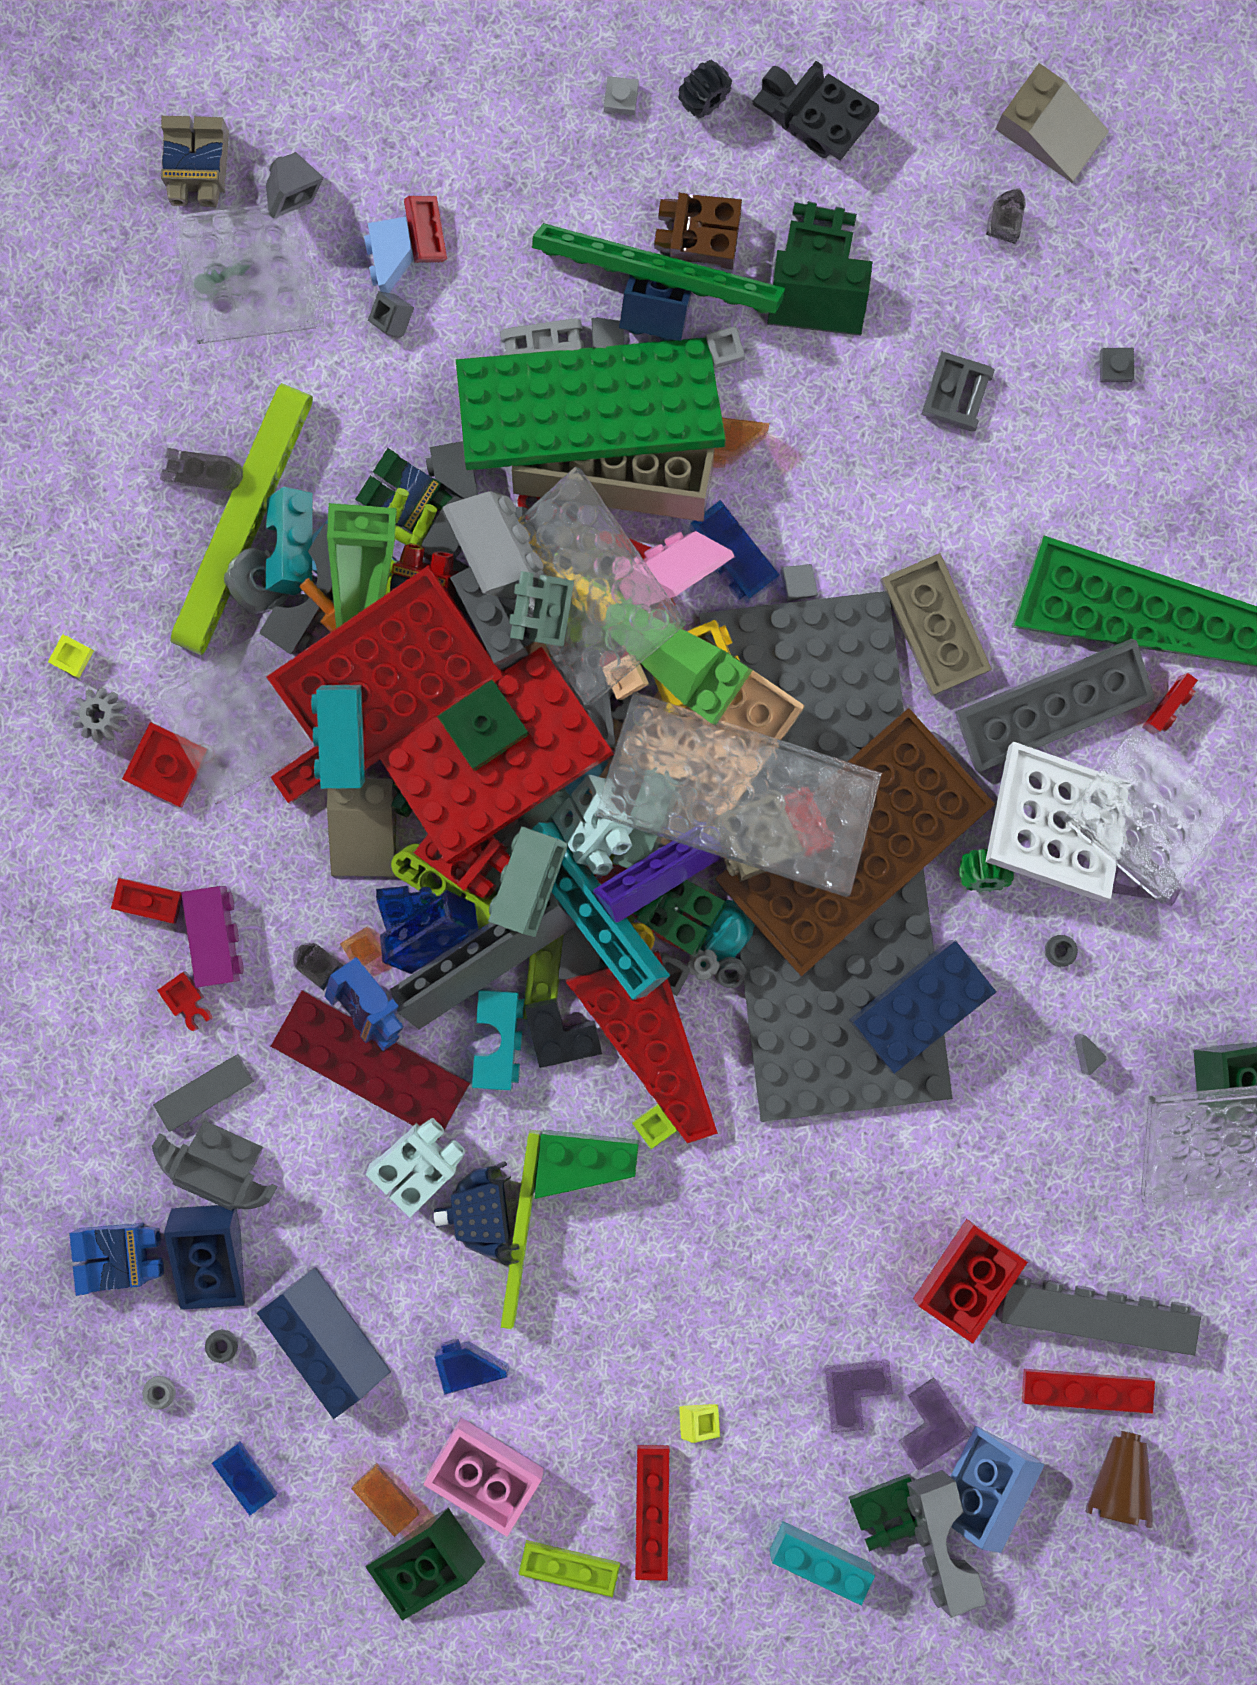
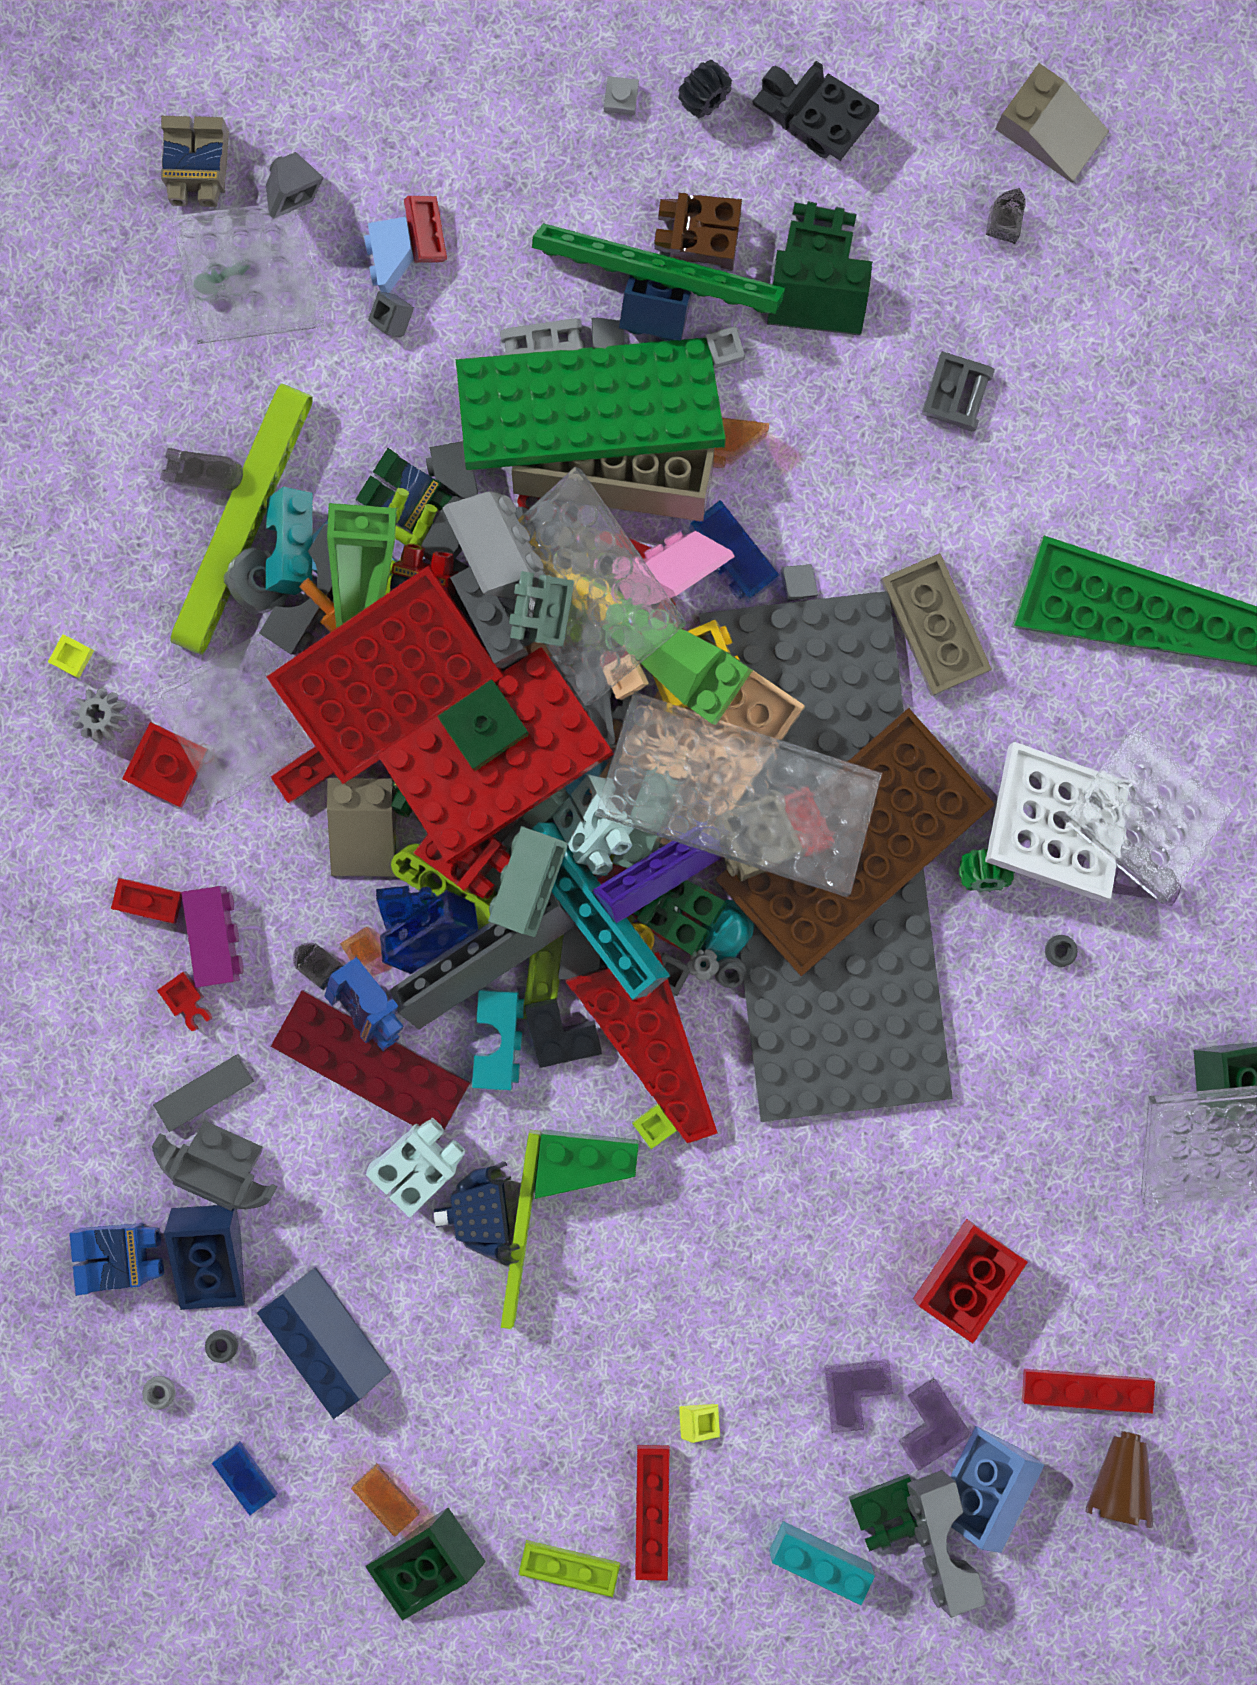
teal brick [311,685,365,789] -> none
bright pink brick [423,1417,544,1537] -> none
clear blue slope [434,1339,509,1395] -> none
dark blue brick [849,940,997,1074] -> none
dark grey plate [955,639,1155,773] -> none
dark grey brick [996,1275,1201,1356] -> none
dark grey slope [1074,1034,1107,1075] -> none
dark grey plate [1100,348,1134,382] -> none
red plate [1142,673,1198,734] -> none

